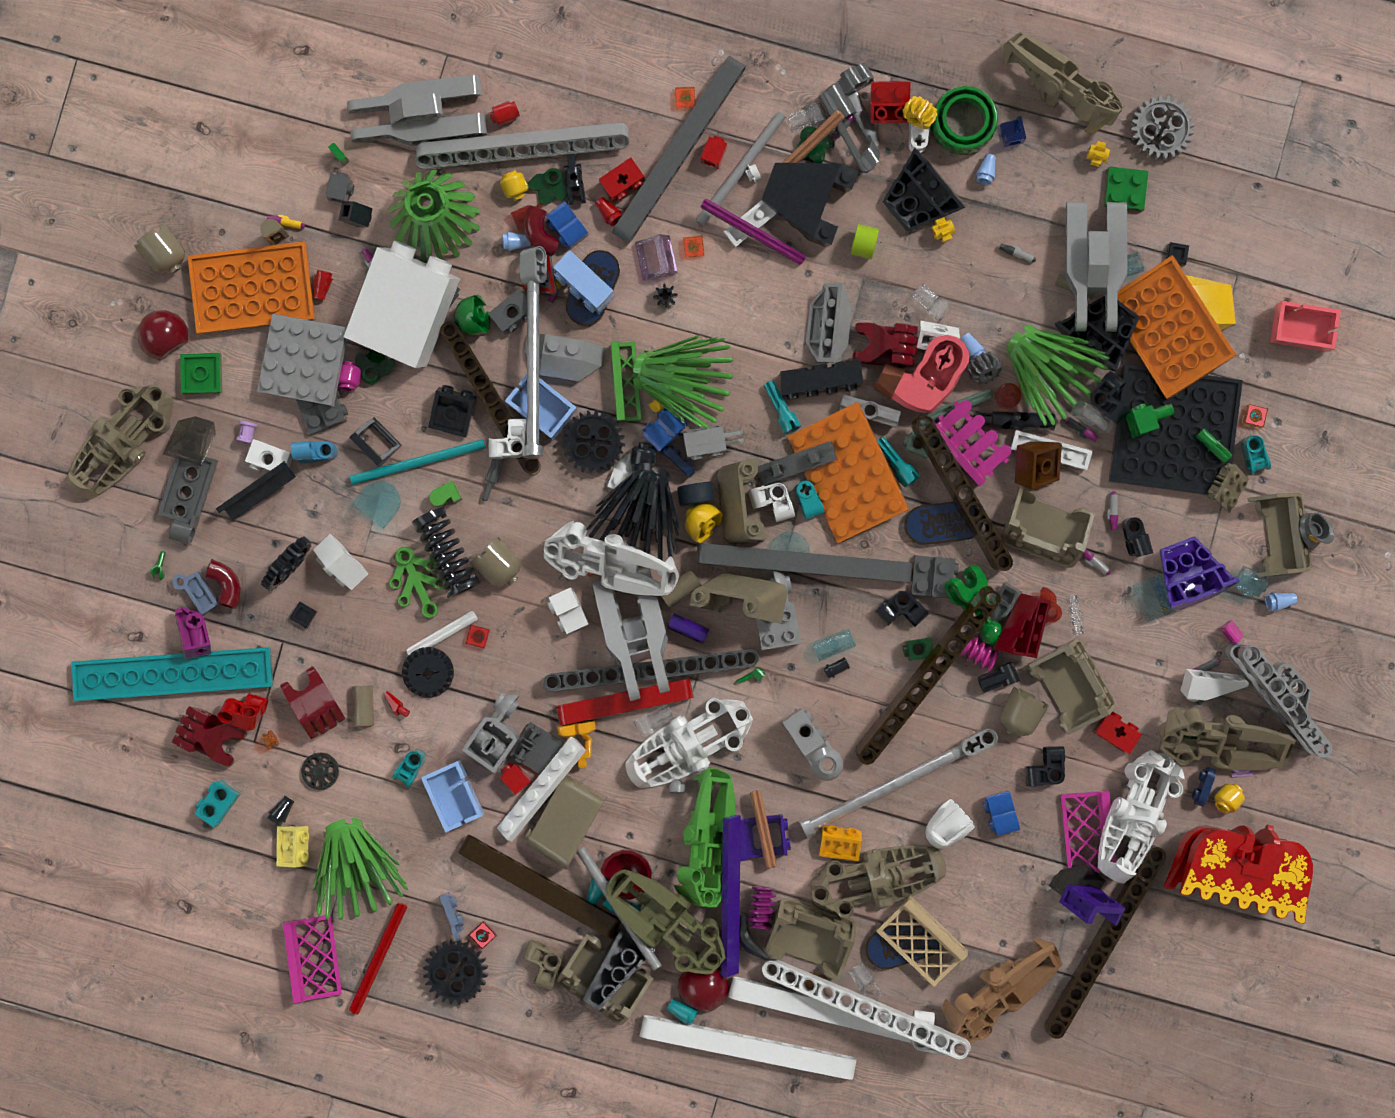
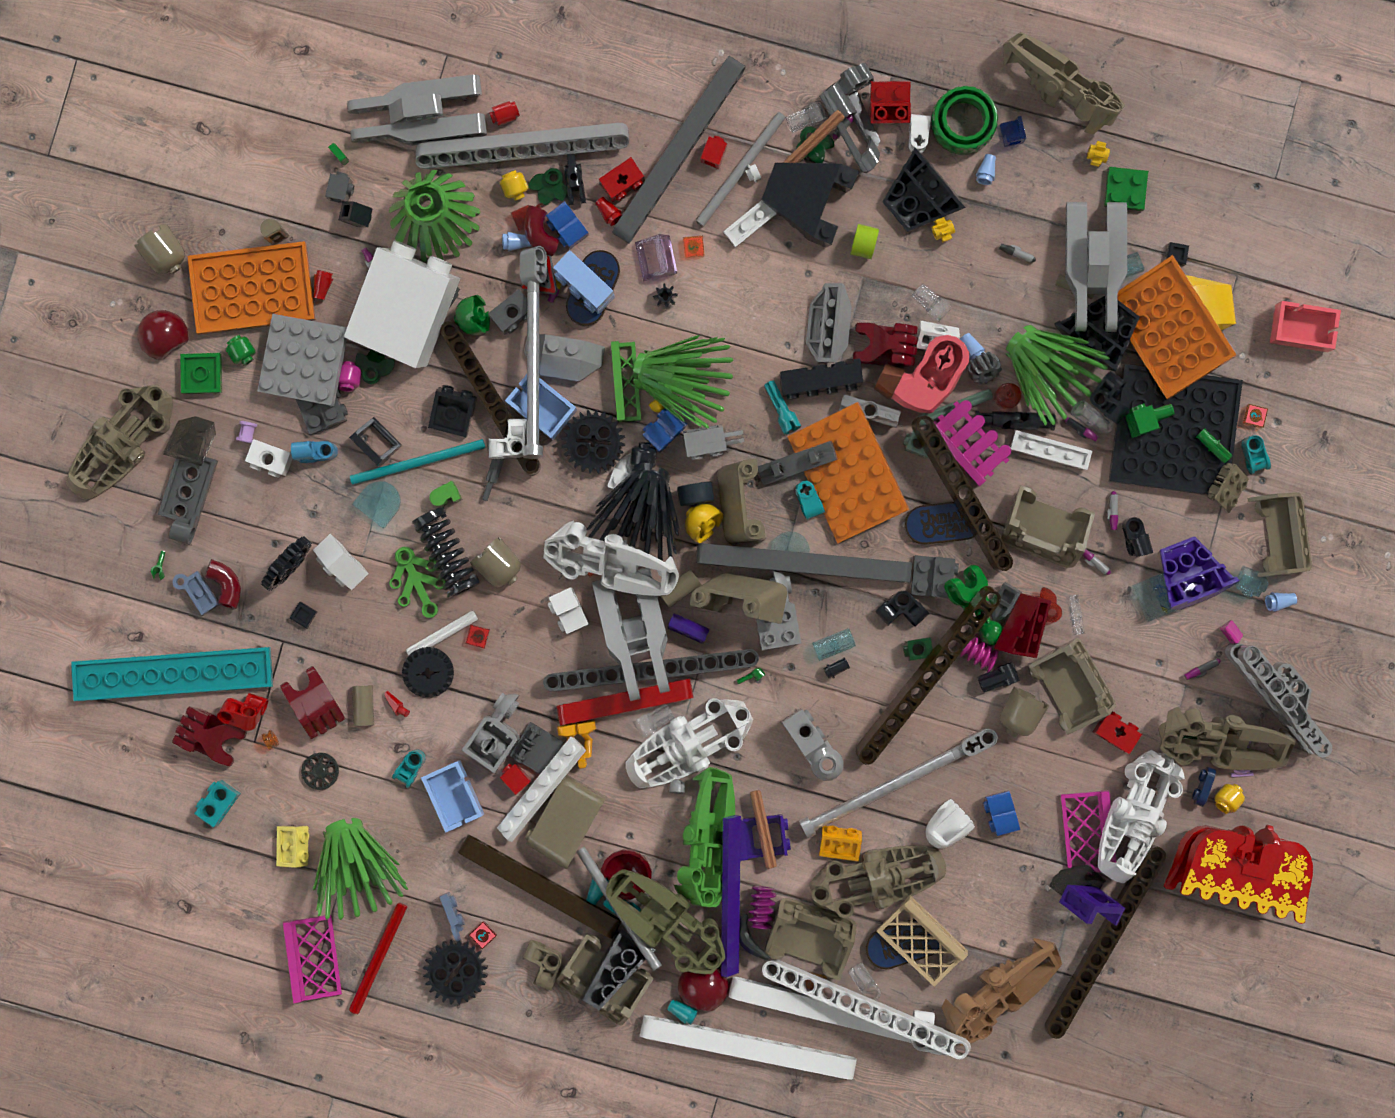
magenta piece [174,607,211,659] -> none
black fence [216,461,296,520] -> none
yellow piece [267,215,305,229] -> none
black cone [267,795,294,826] -> none
dark blue plate [662,445,696,478] -> none
clear orange tile [675,87,696,109] -> none
magenta axle [701,199,806,265] -> none
white piece [748,483,795,522] -> none
teal piece [877,437,920,488] -> none
yellow gear [903,96,937,129] -> none
reddish brown slope [1014,441,1062,490] -> none
black piece [1025,746,1065,786] -> none
light grey gear [1130,95,1195,160] -> none
white slope [1180,669,1249,702] -> none
dark grey piece [1299,513,1334,548] -> none
none -> green head [226,335,256,366]

